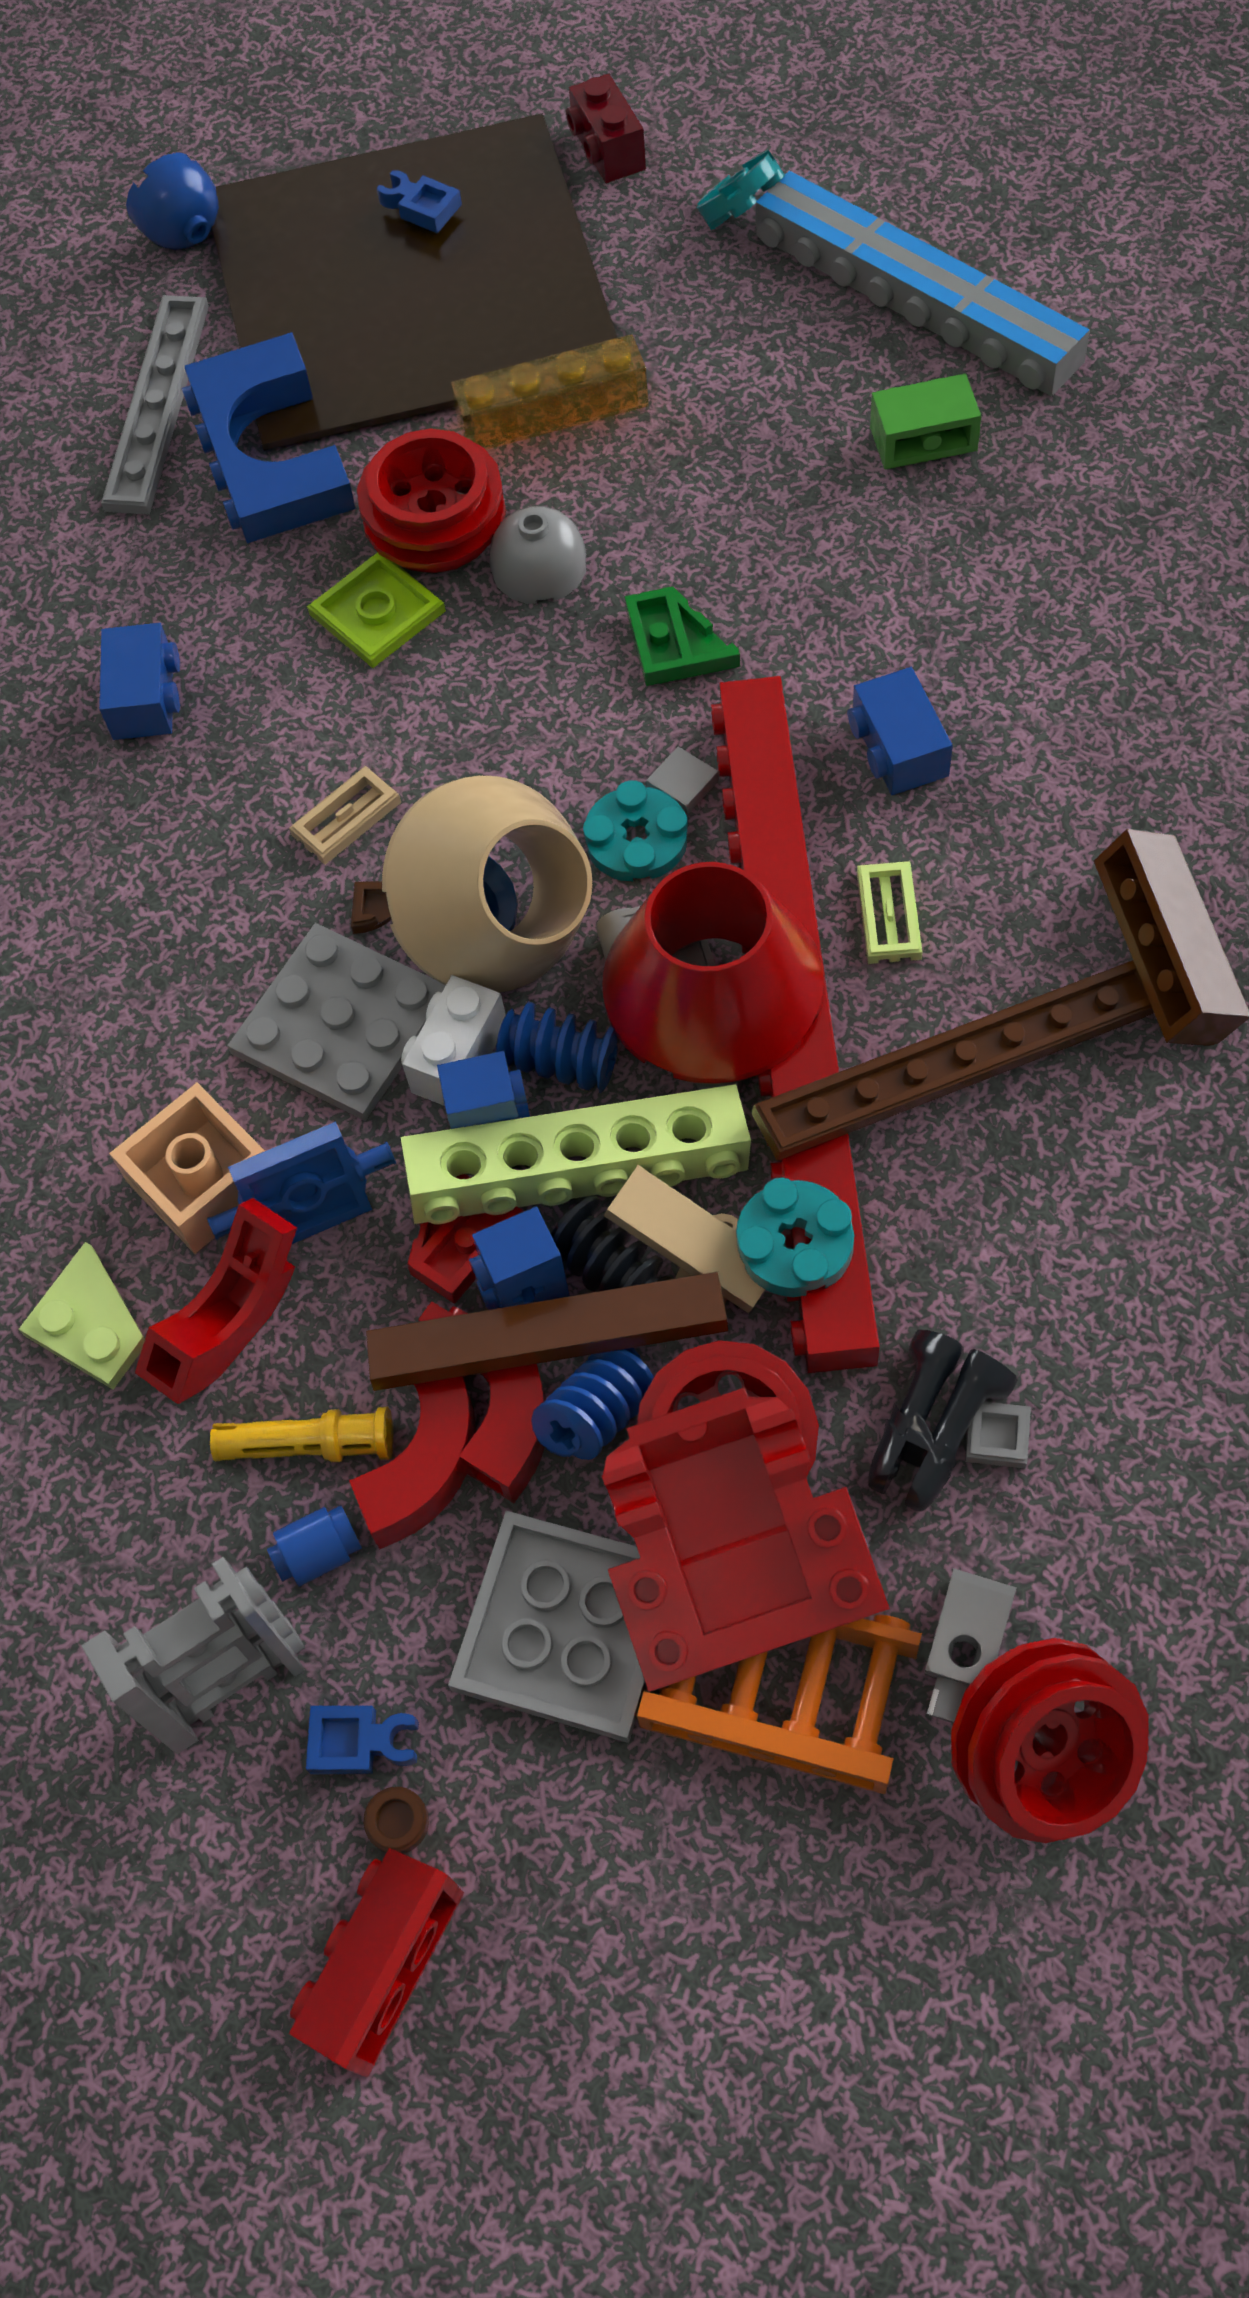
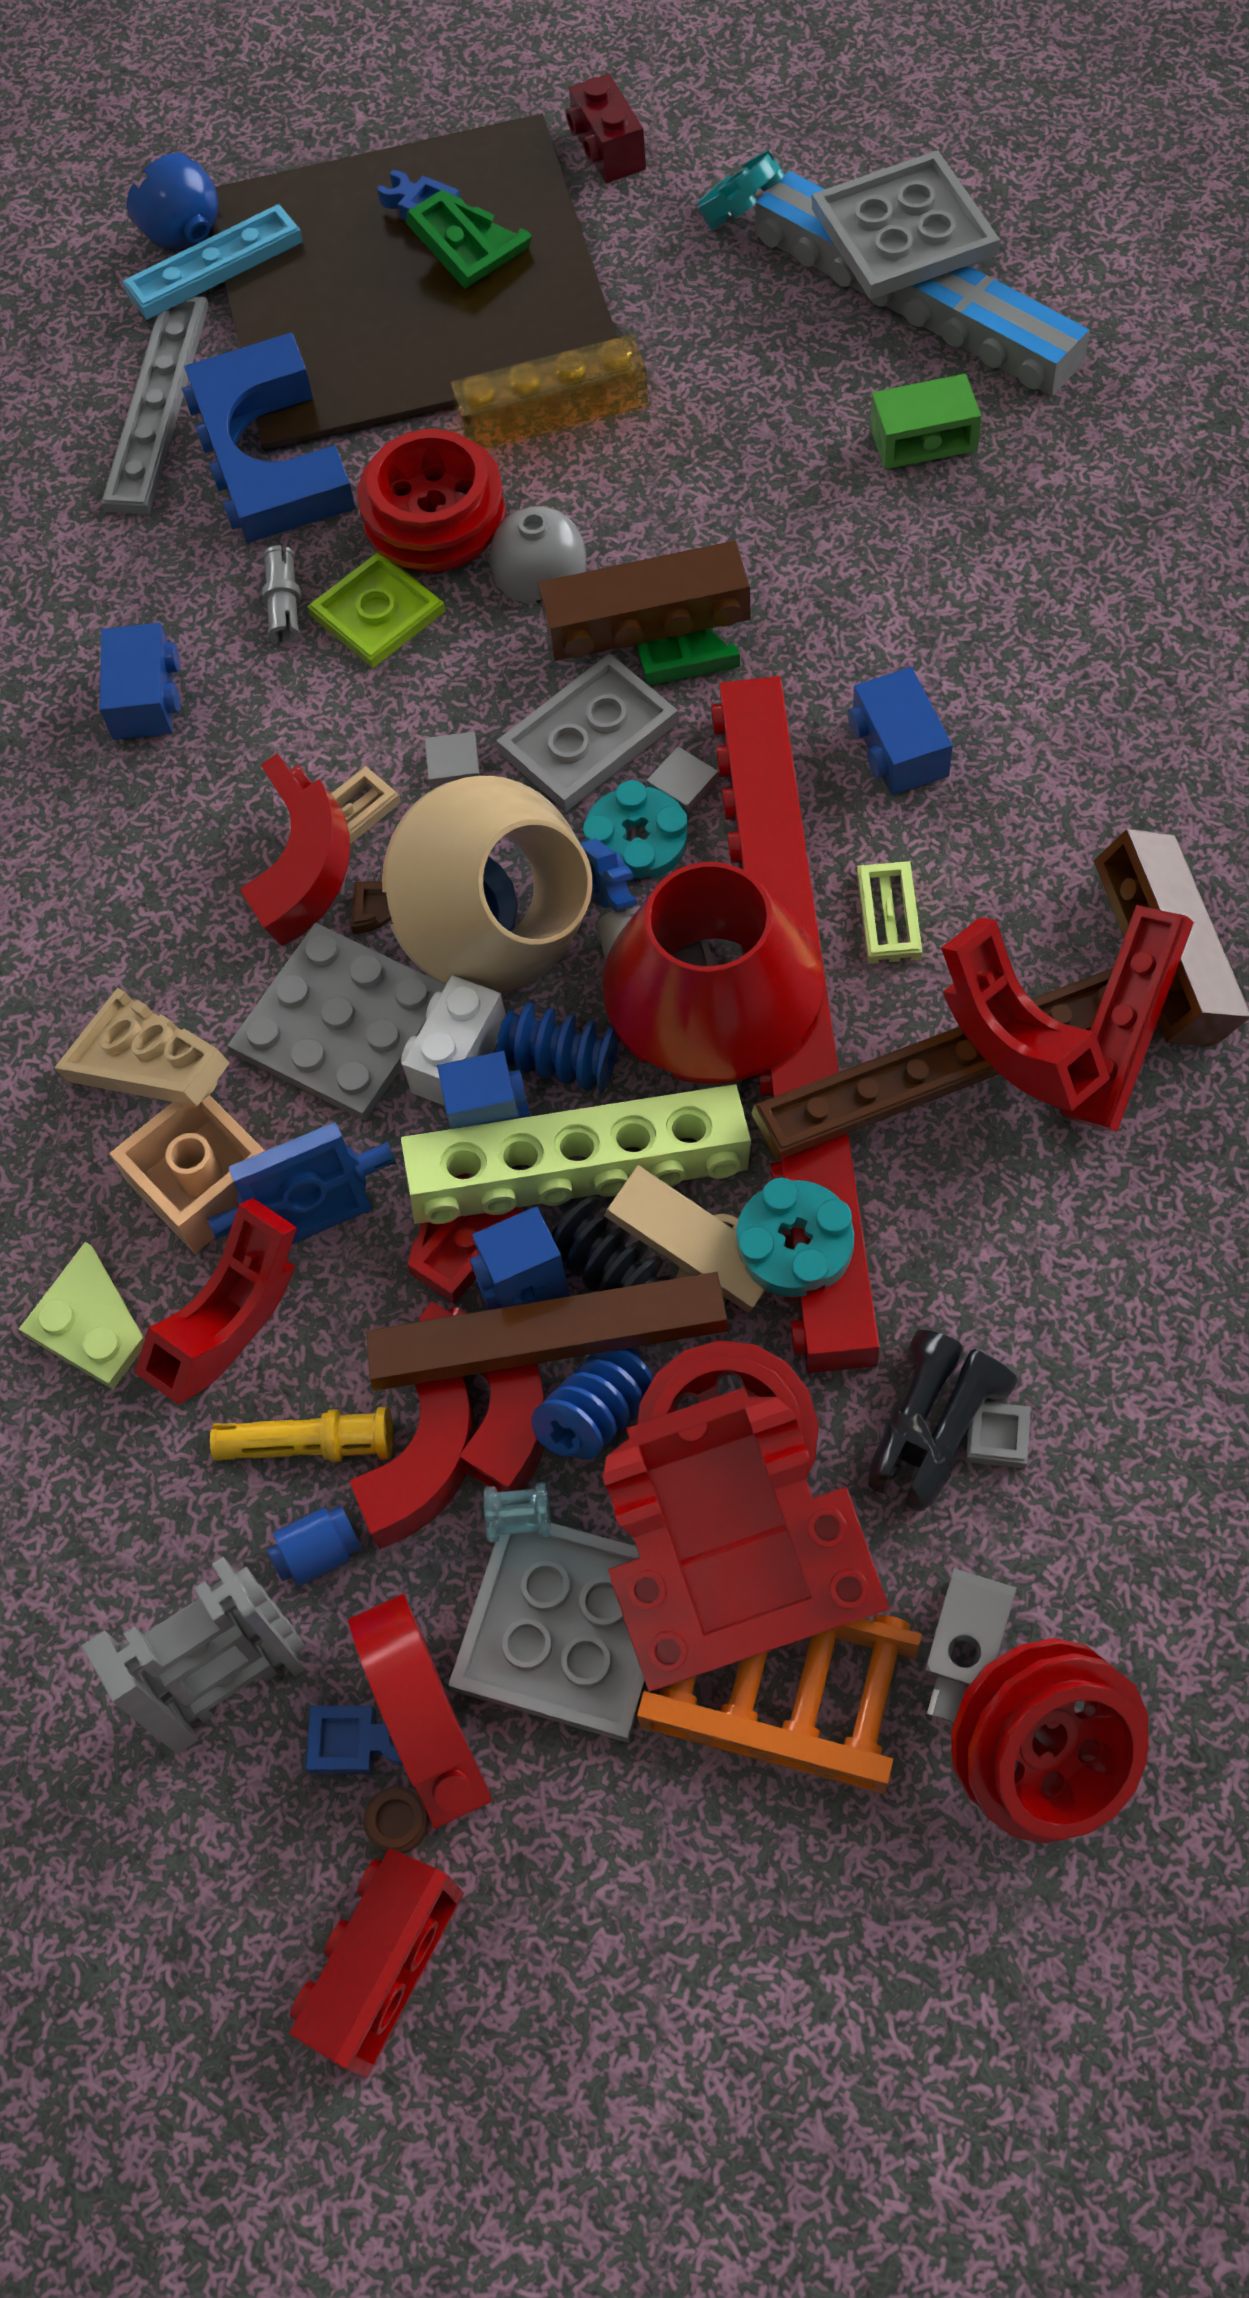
none -> tan wing [54,988,230,1107]
none -> medium azure tile [122,204,303,320]
none -> red arch [240,753,350,946]
none -> light grey pin [262,545,301,644]
none -> red arch [348,1593,493,1829]
none -> green wing [405,190,532,289]
none -> light grey tile [425,732,480,789]
none -> clear light blue bush [484,1482,551,1542]
none -> light grey plate [496,653,679,812]
none -> reddish brown brick [538,540,751,661]
none -> blue plate [580,839,637,911]
none -> light grey plate [812,150,1000,300]
none -> red arch [941,917,1110,1111]
none -> red tile [1060,905,1194,1133]

